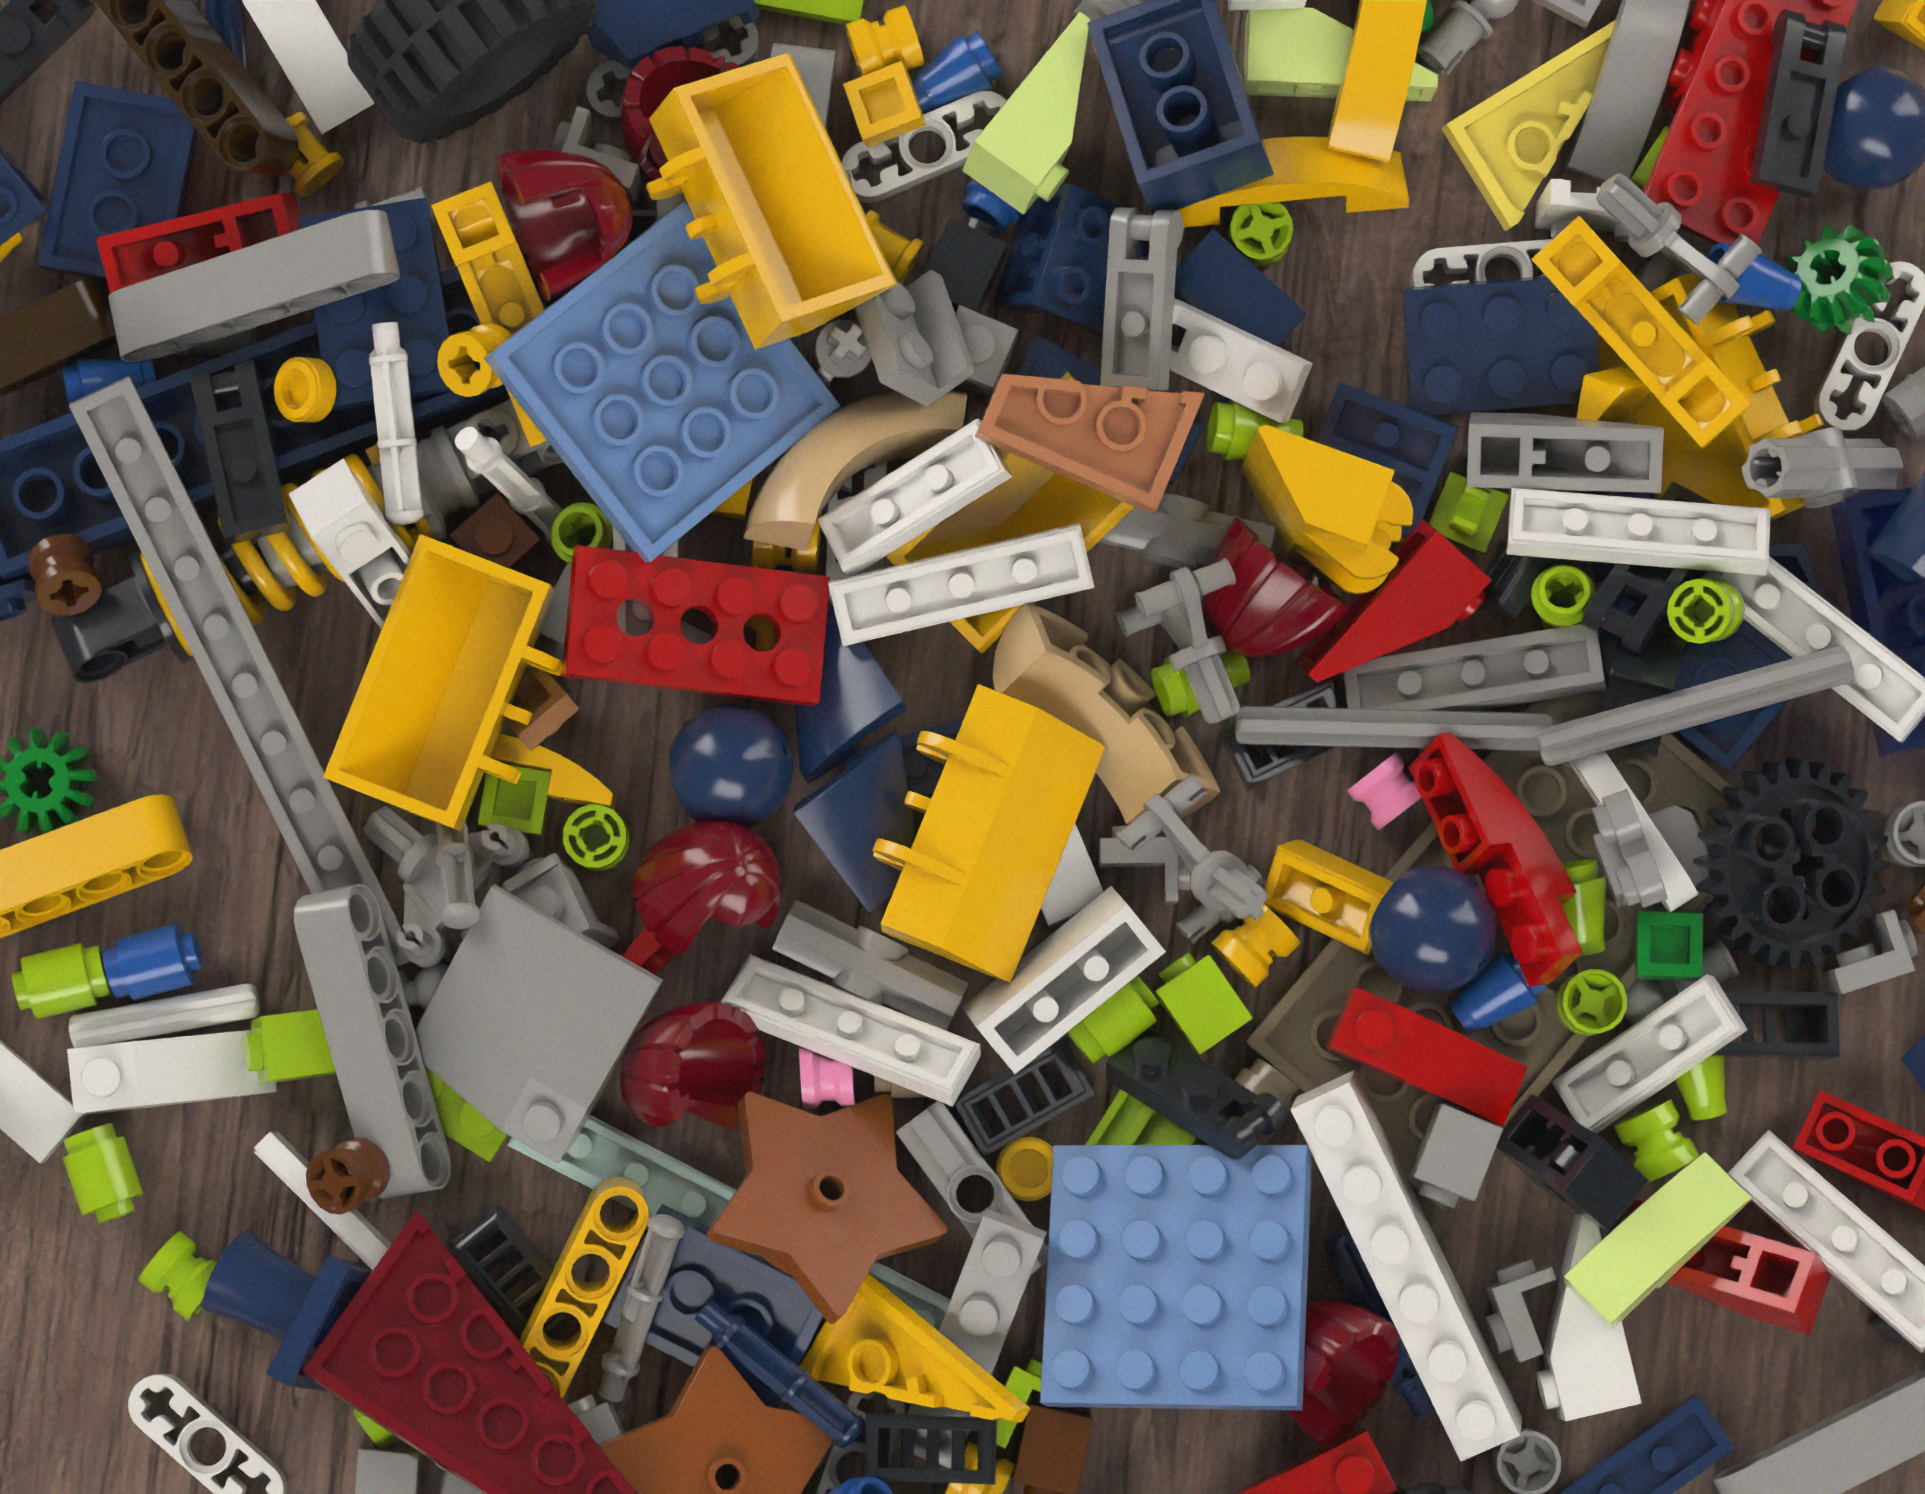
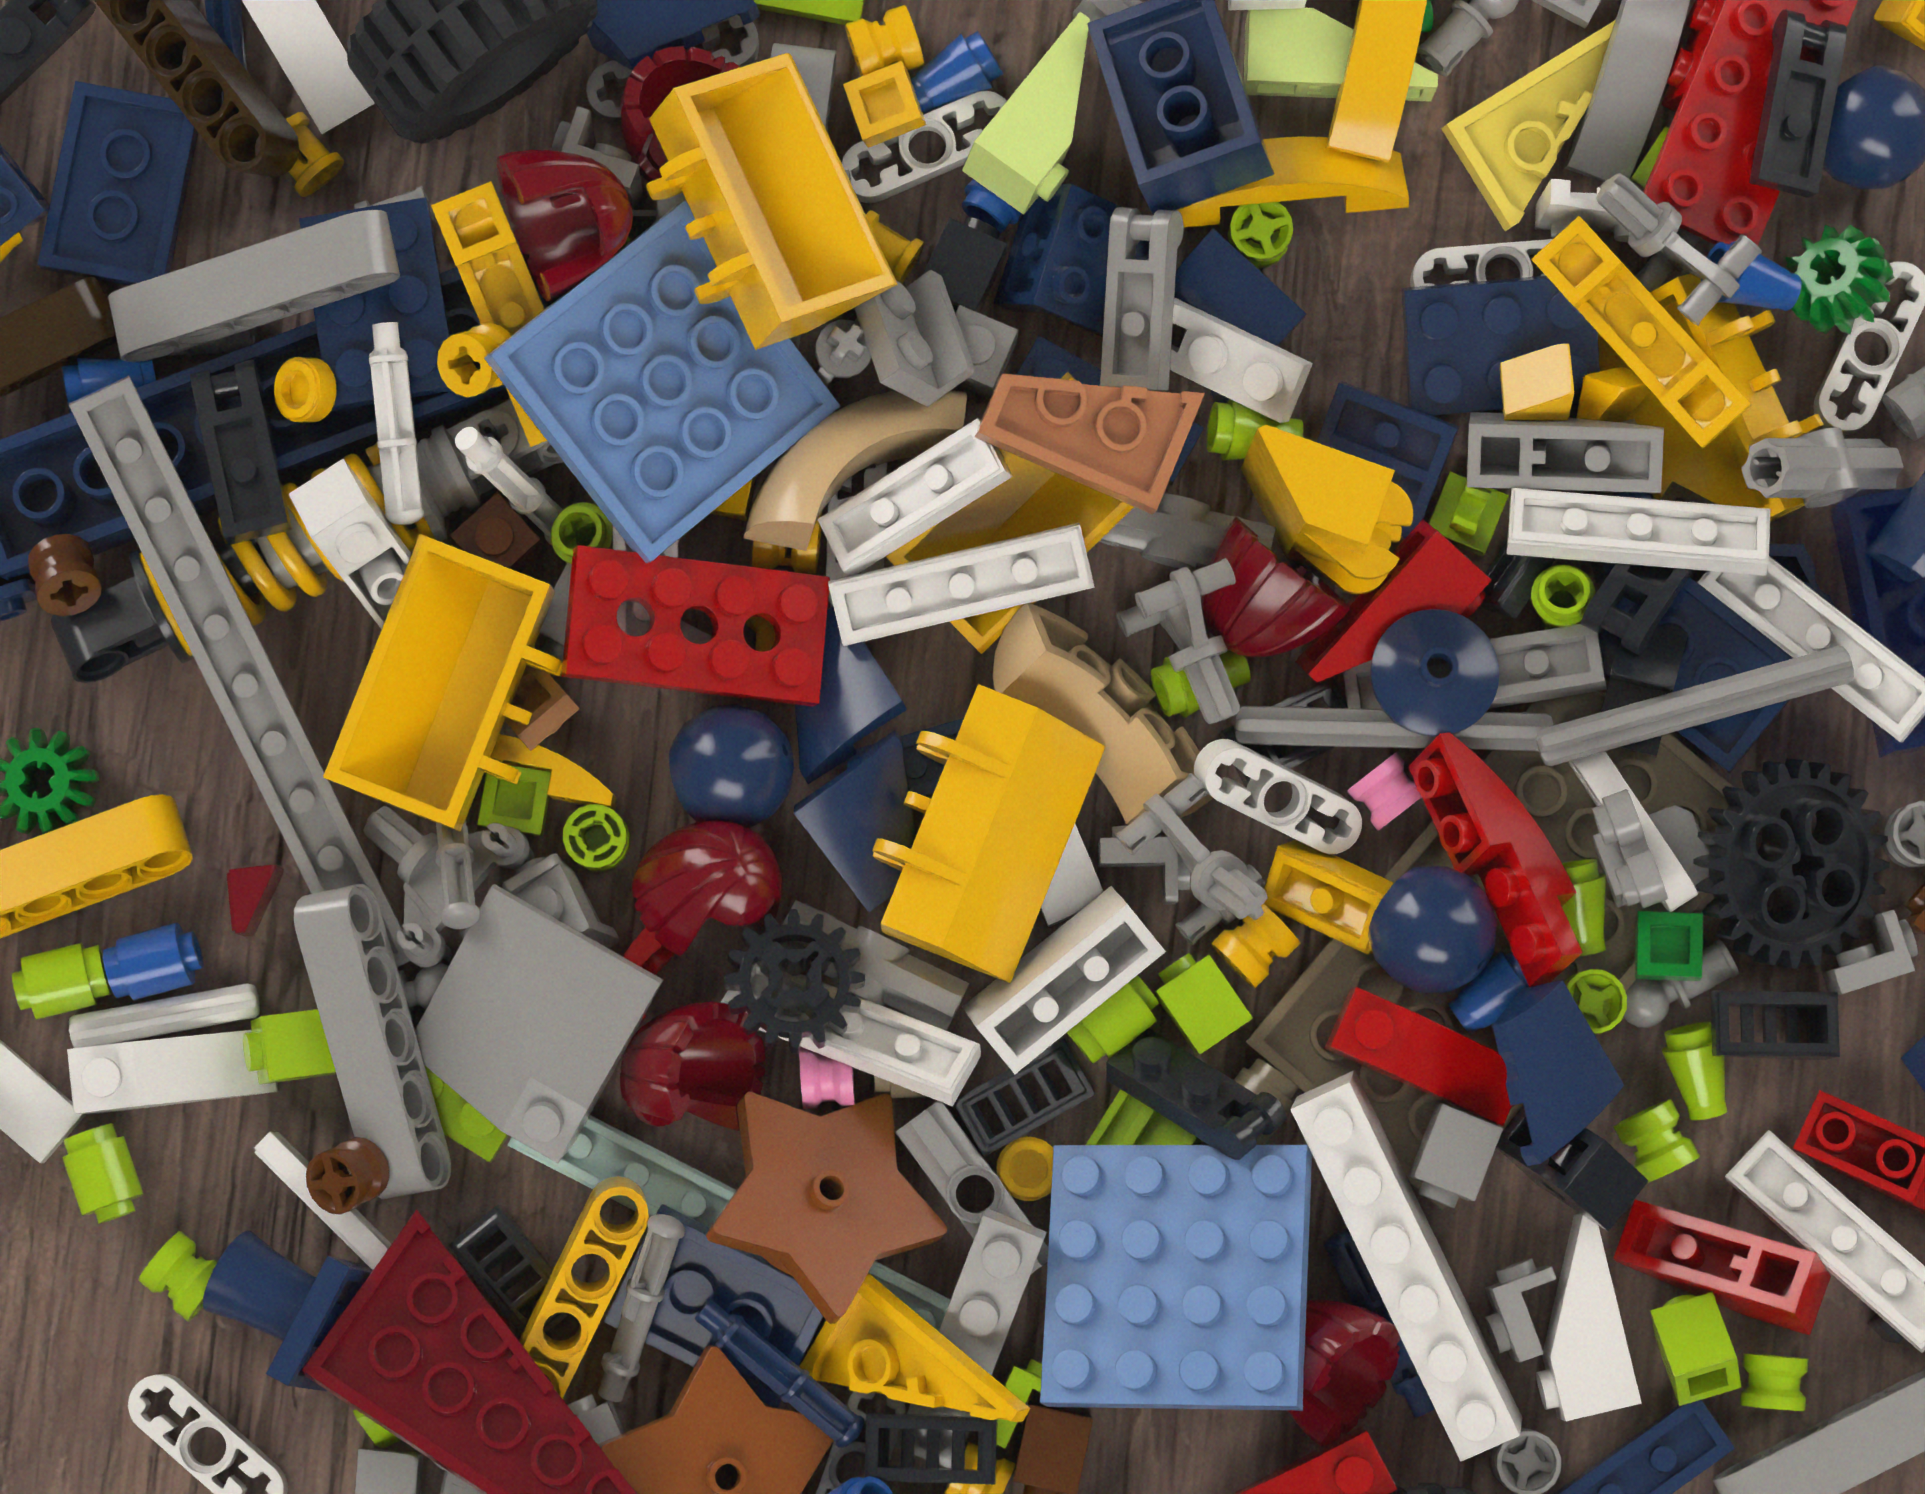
red slope [96,192,301,294] -> none
white tile [1552,974,1748,1134] -> none
yellowish green slope [1564,1152,1751,1330] -> none
lime wheel [1667,578,1745,644] -> none
none -> dark red slope [227,865,284,937]
none -> black gear [724,909,865,1053]
none -> white beam [1194,739,1362,854]
none -> dark blue dish [1370,609,1499,737]
none -> dark blue slope [1492,980,1624,1166]
none -> yellow slope [1499,344,1574,421]
none -> lime brick [1650,1292,1742,1406]
none -> lime wheel [1740,1353,1809,1411]

